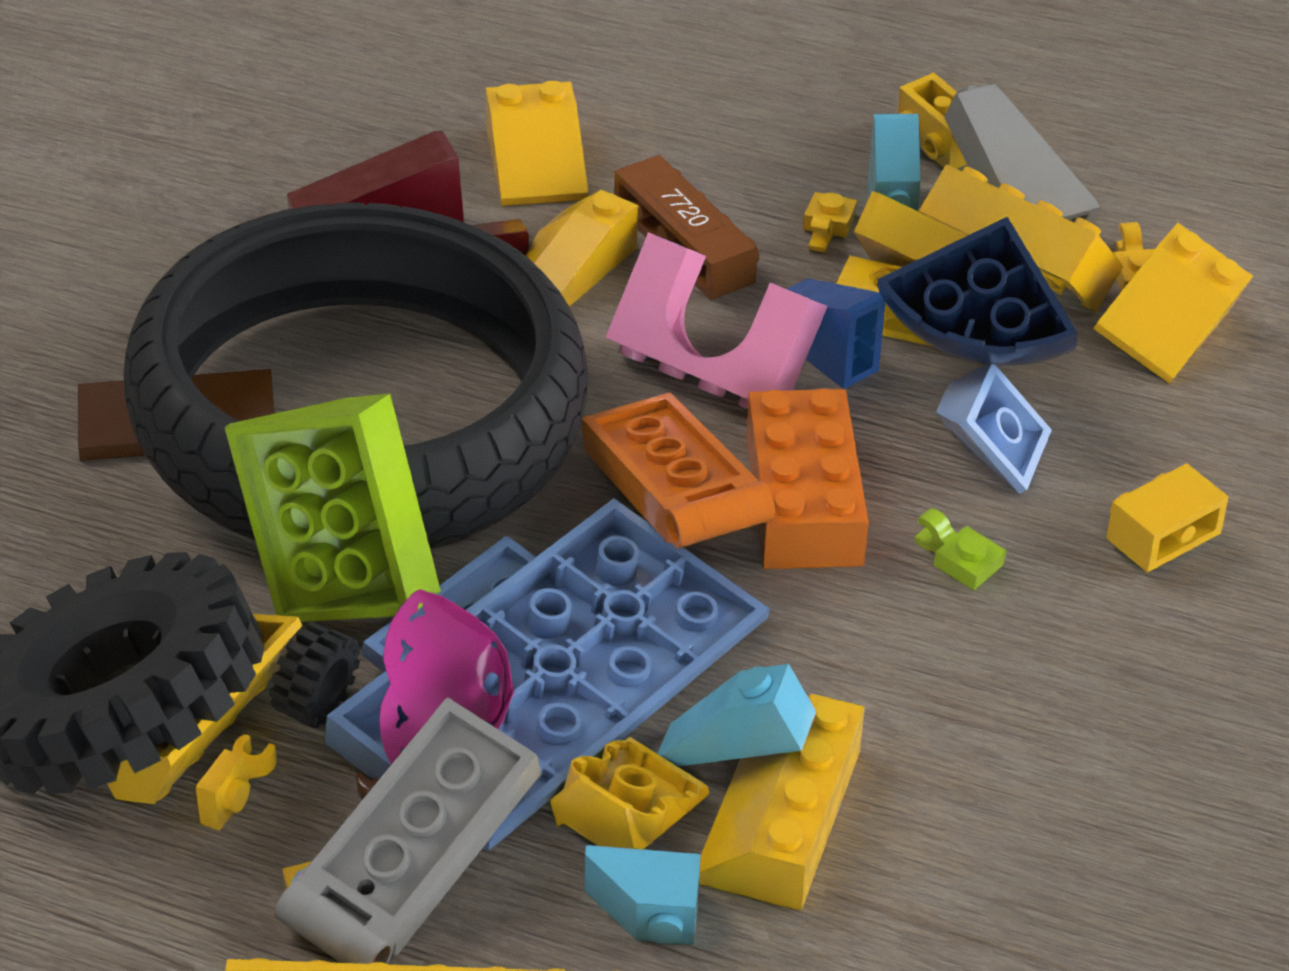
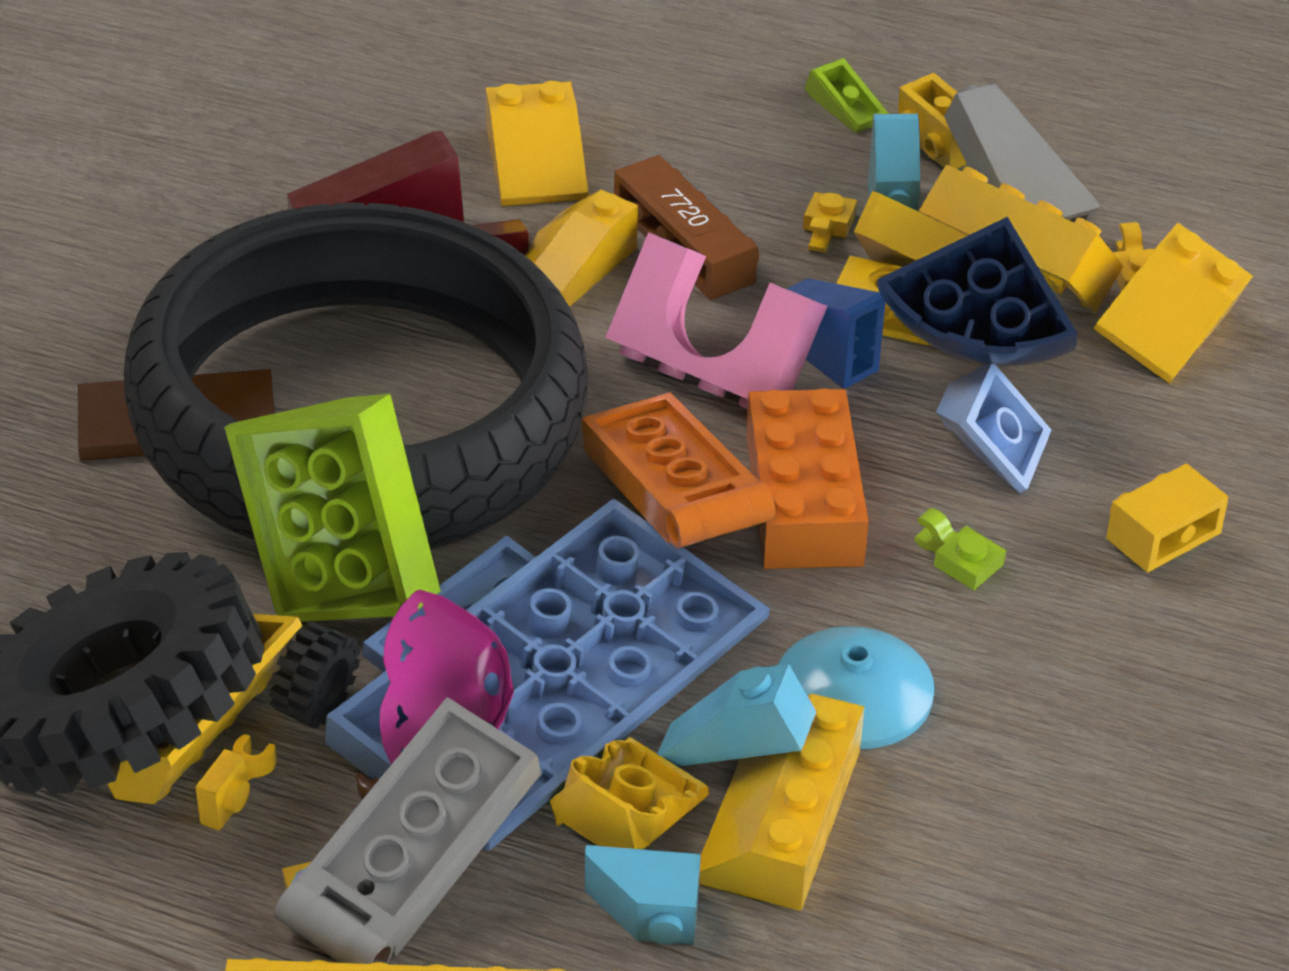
none -> medium azure dish [778,626,934,749]
none -> lime slope [804,58,889,133]

